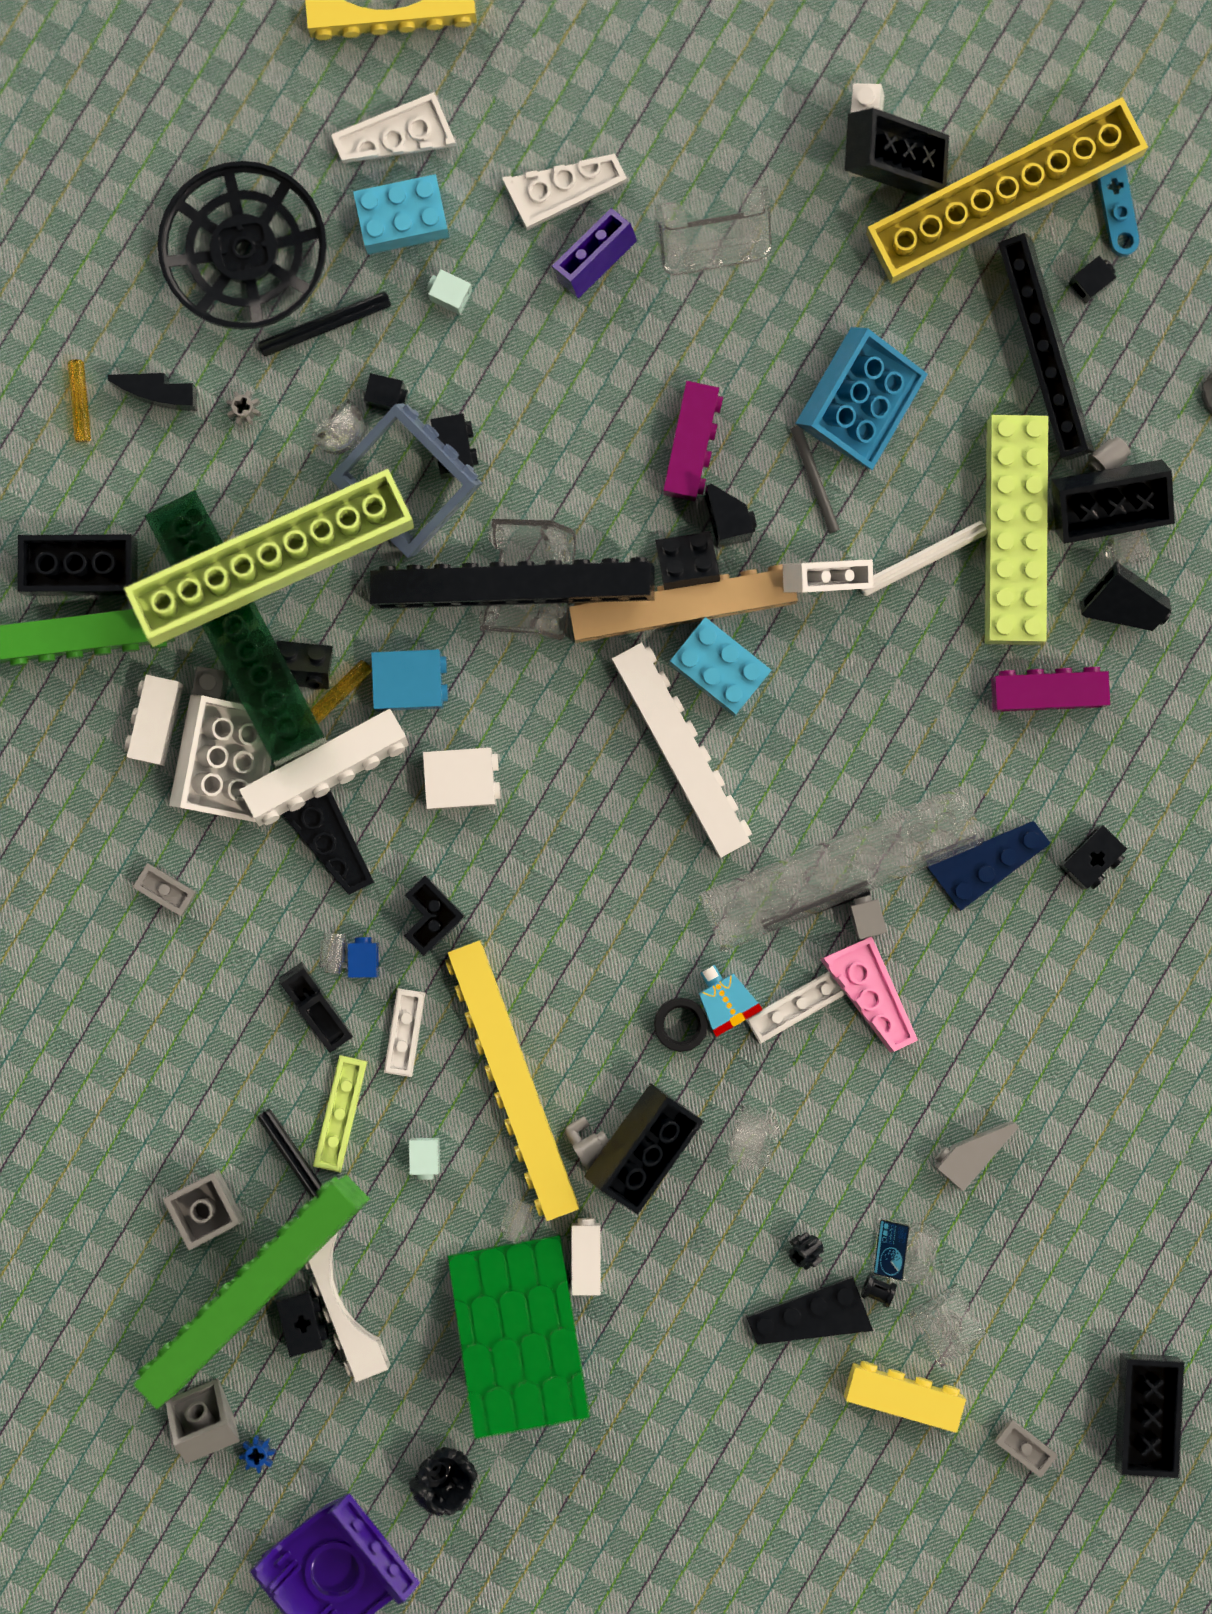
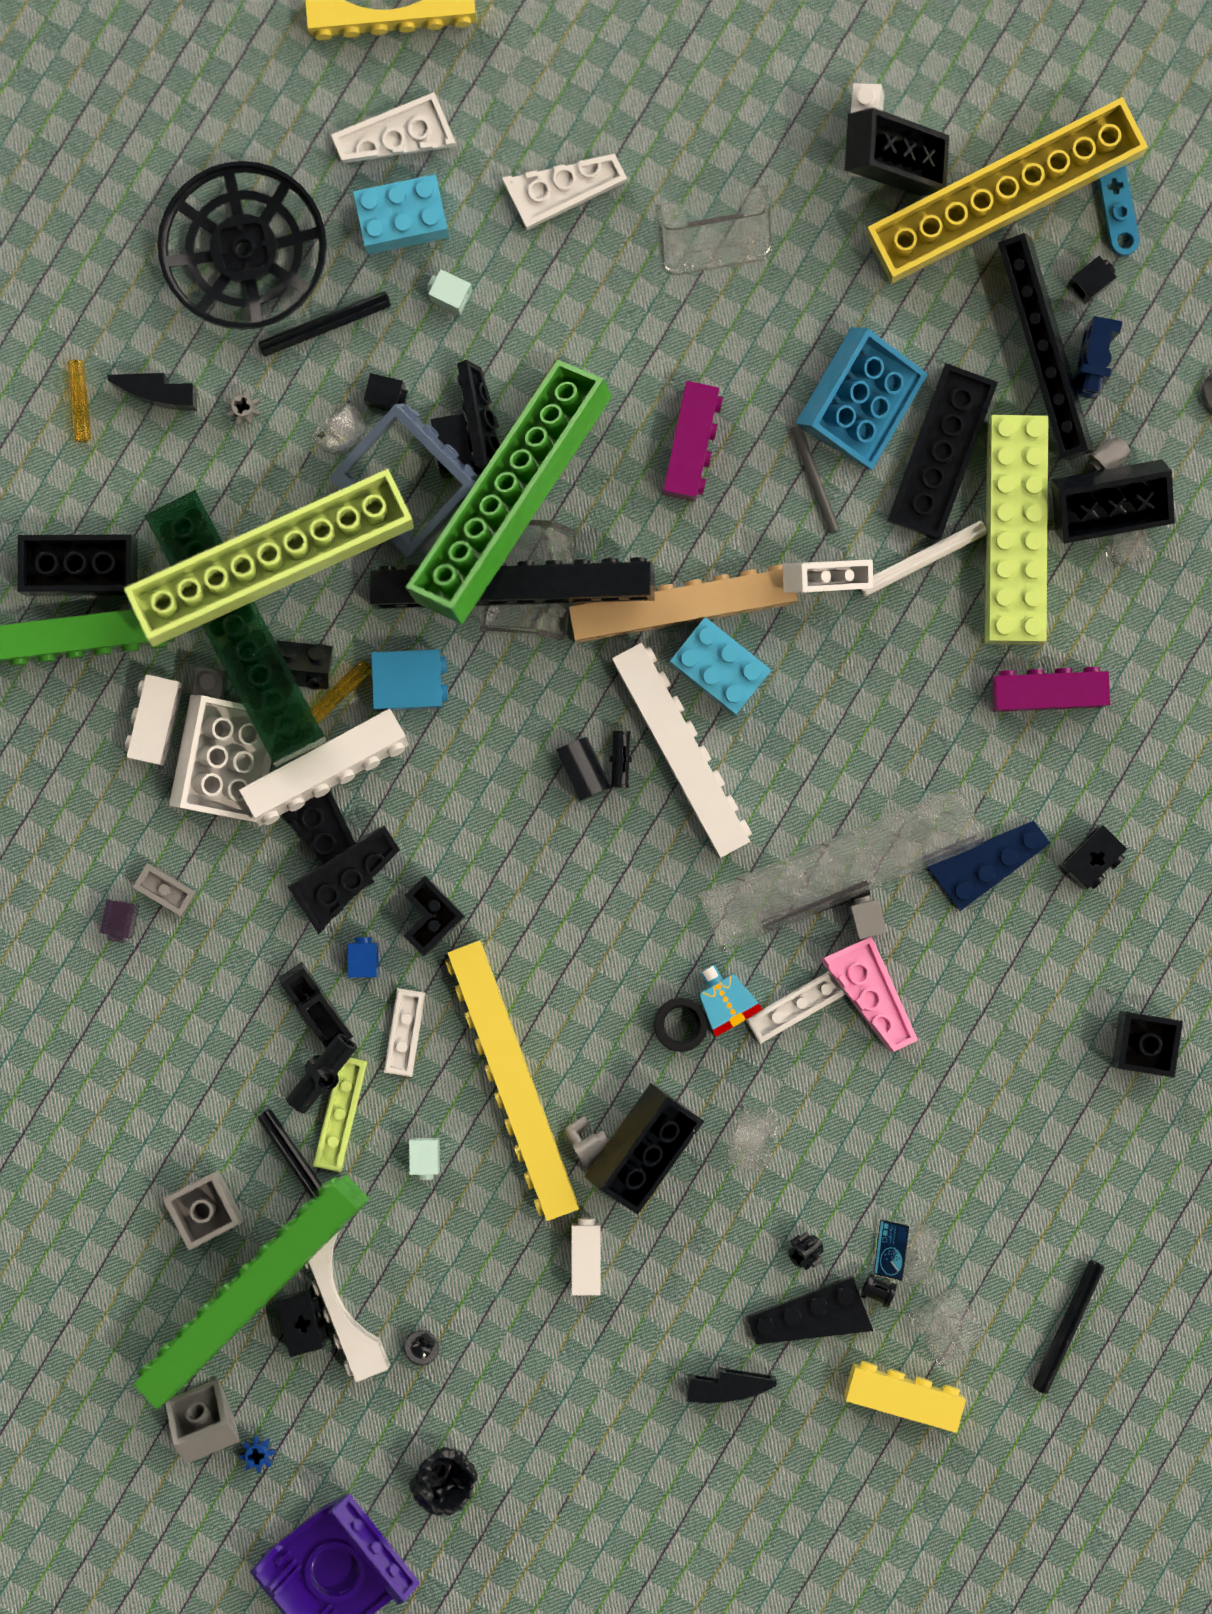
clear brick [319,933,349,974] -> none
white brick [423,747,501,810] -> none
green piece [448,1234,590,1439] -> none
clear brick [499,1198,535,1243] -> none
dark purple brick [552,208,637,299] -> none
black plate [655,531,720,590] -> none
black slope [704,484,757,548] -> none
light grey slope [934,1121,1019,1191] -> none
light grey plate [994,1418,1058,1478] -> none
black slope [1080,561,1172,631] -> none
black brick [1115,1353,1184,1479] -> none
none -> clear purple brick [100,899,140,943]
none -> black piece [286,1033,358,1114]
none -> black wing [288,825,400,934]
none -> black hat [404,1330,439,1366]
none -> bright green brick [406,360,612,624]
none -> black wing [457,359,502,470]
none -> black brick [557,737,611,802]
none -> black pin [609,731,632,788]
none -> black slope [686,1367,777,1403]
none -> black plate [887,363,998,541]
none -> black axle [1033,1260,1104,1394]
none -> dark blue hips [1073,316,1123,399]
none -> black brick [1111,1011,1183,1078]

